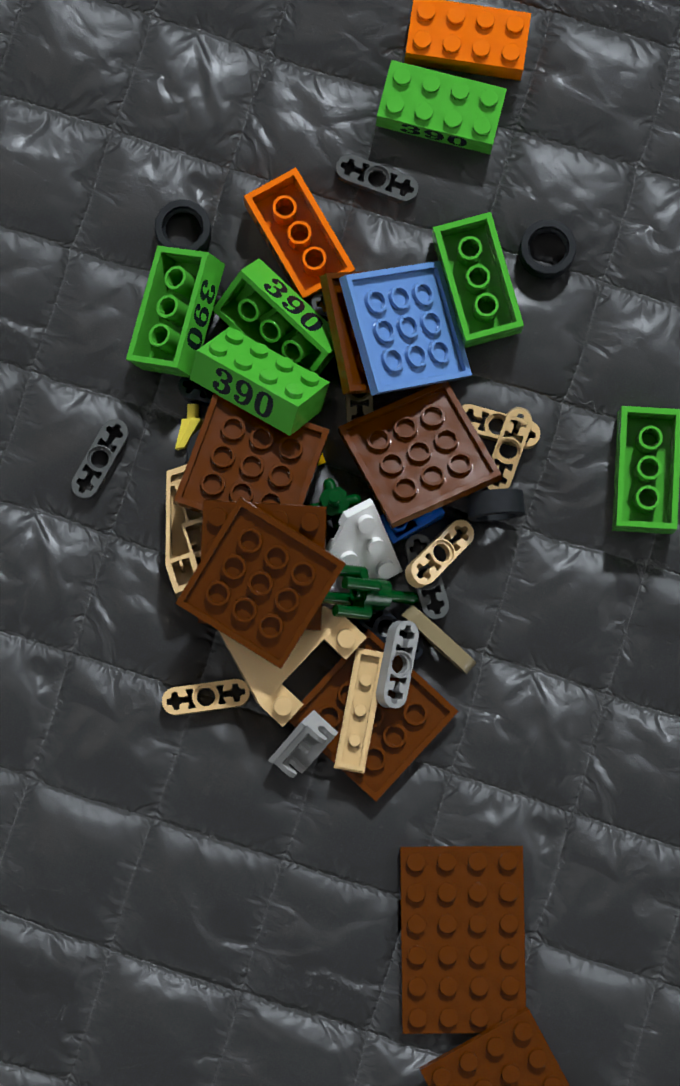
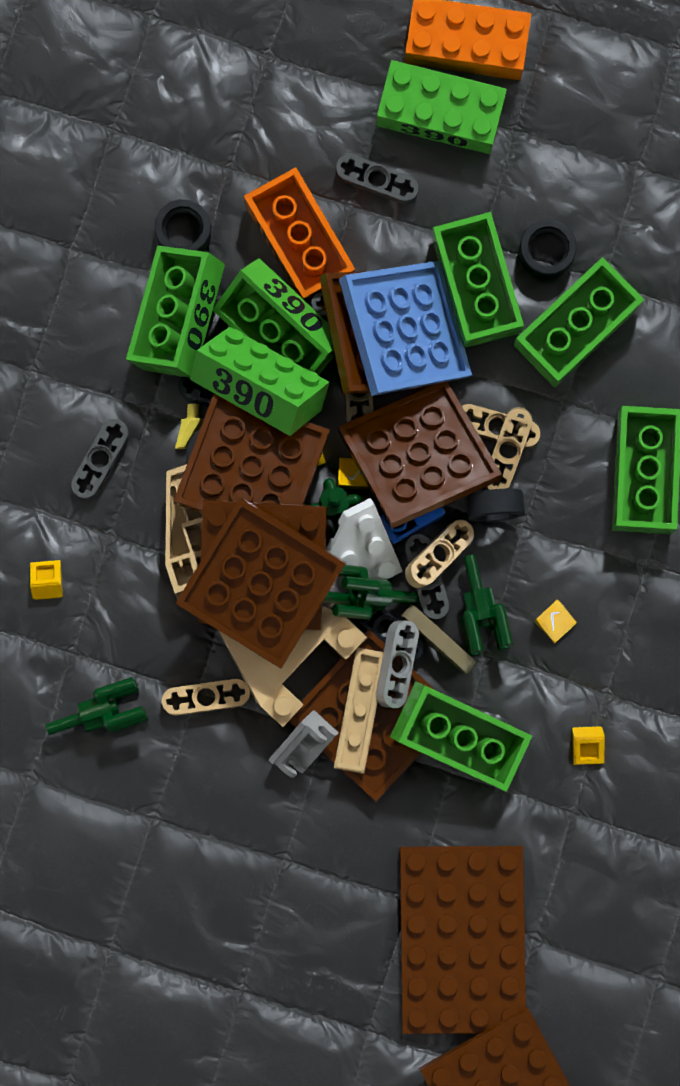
none -> yellow slope [30,560,63,600]
none -> dark green plant [45,677,149,735]
none -> yellow slope [338,458,368,490]
none -> bright green brick [390,681,532,792]
none -> dark green plant [460,554,513,657]
none -> bright green brick [513,257,645,388]
none -> yellow slope [534,599,577,644]
none -> yellow slope [572,727,605,765]

